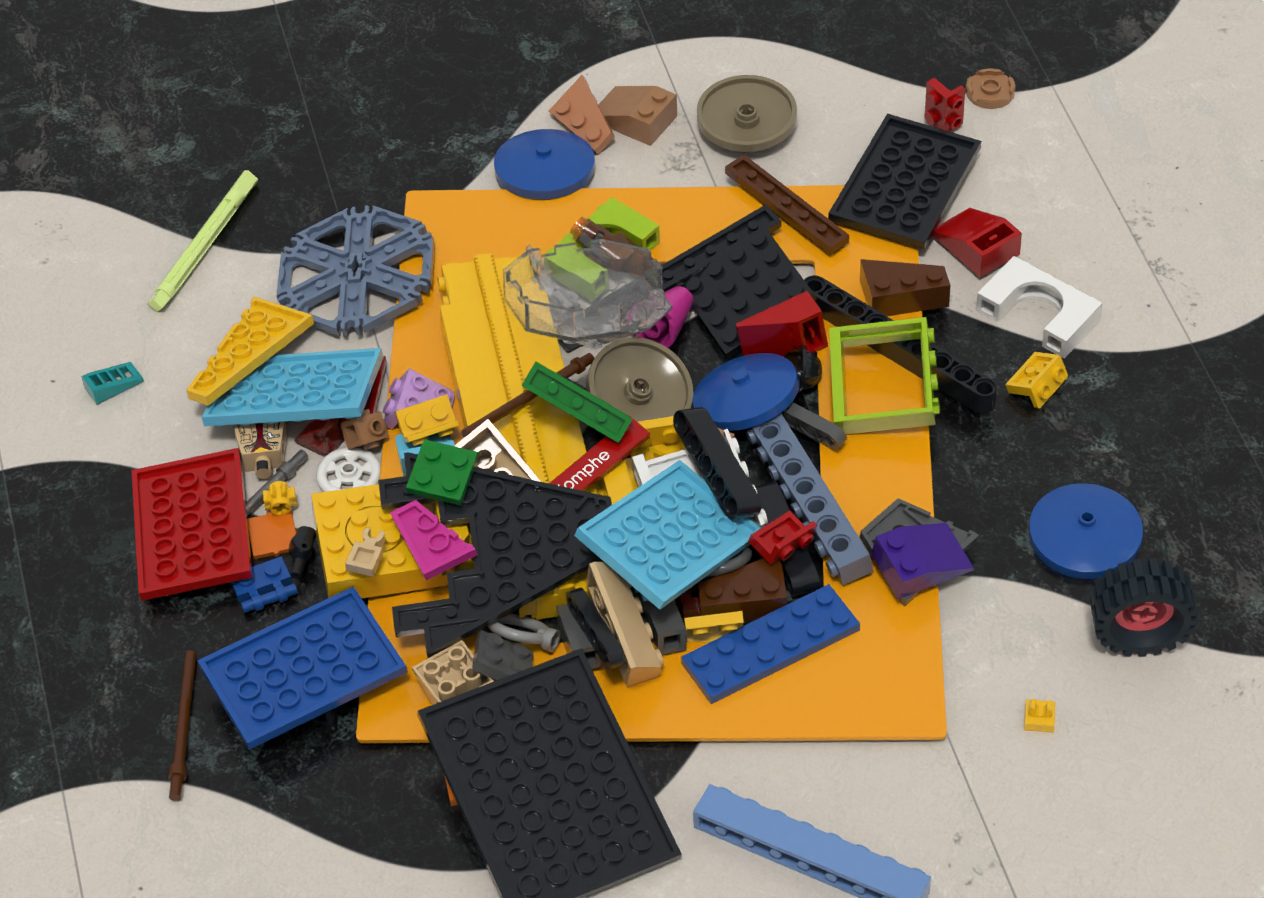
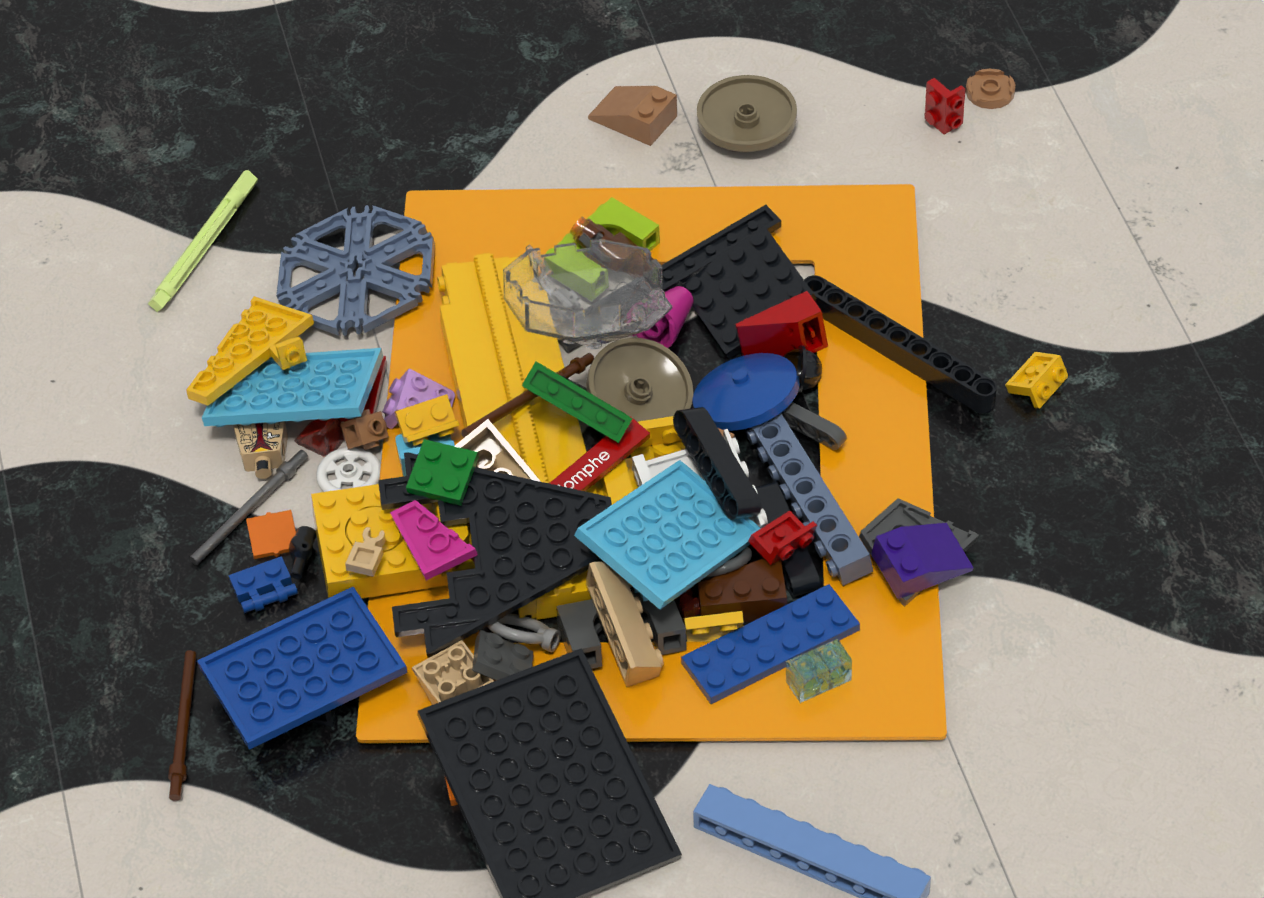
teal slope [81,362,144,405] -> none
red plate [131,448,253,601] -> none
yellow gear [262,481,297,516] -> none
blue dish [494,129,595,199] -> none
nougat wing [549,75,615,155] -> none
black beam [566,587,624,669] -> none
reddish brown plate [725,154,849,255] -> none
black plate [828,113,982,250] -> none
lime window [829,317,940,434] -> none
reddish brown wedge [860,259,951,316] -> none
red slope [932,208,1022,278] -> none
white arch [976,256,1102,359] -> none
yellow tile [1024,699,1056,733] -> none
blue dish [1029,483,1143,579] -> none
black wheel [1089,558,1199,657] -> none
none -> yellow bracket [269,337,307,370]
none -> clear light blue brick [786,639,852,703]

